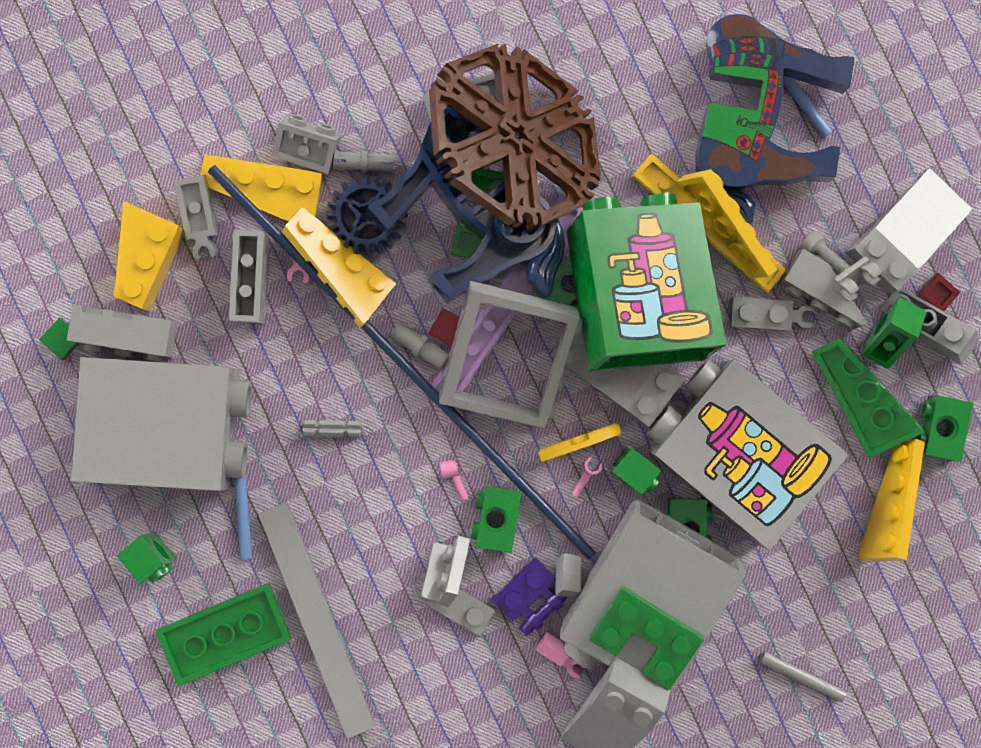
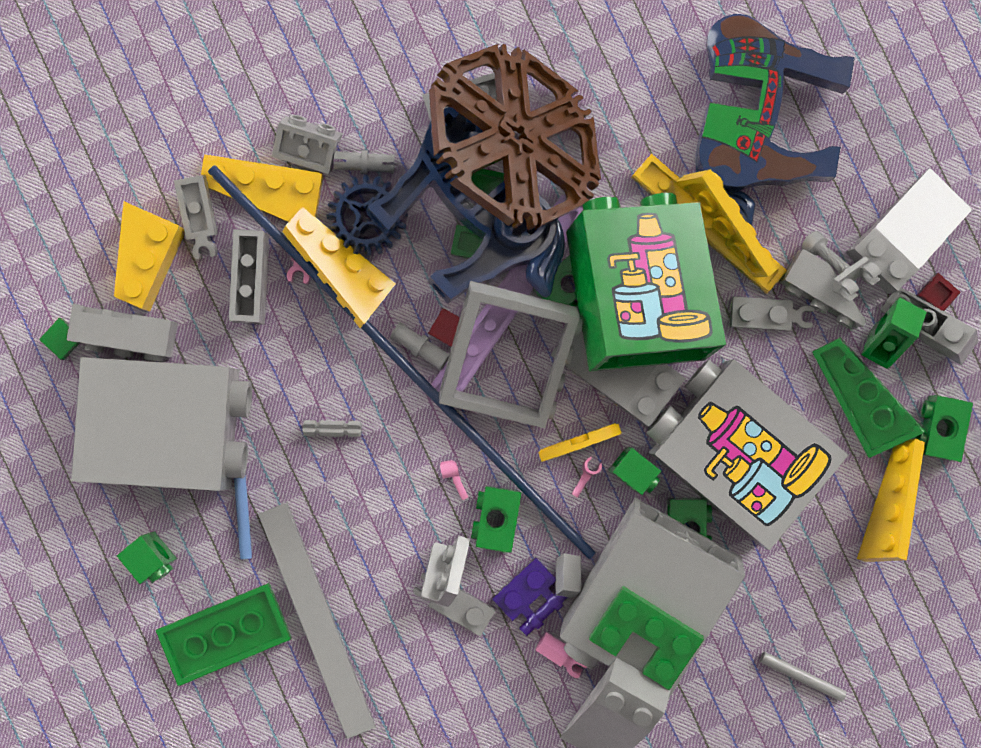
medium blue bar [783,76,833,138] -> none

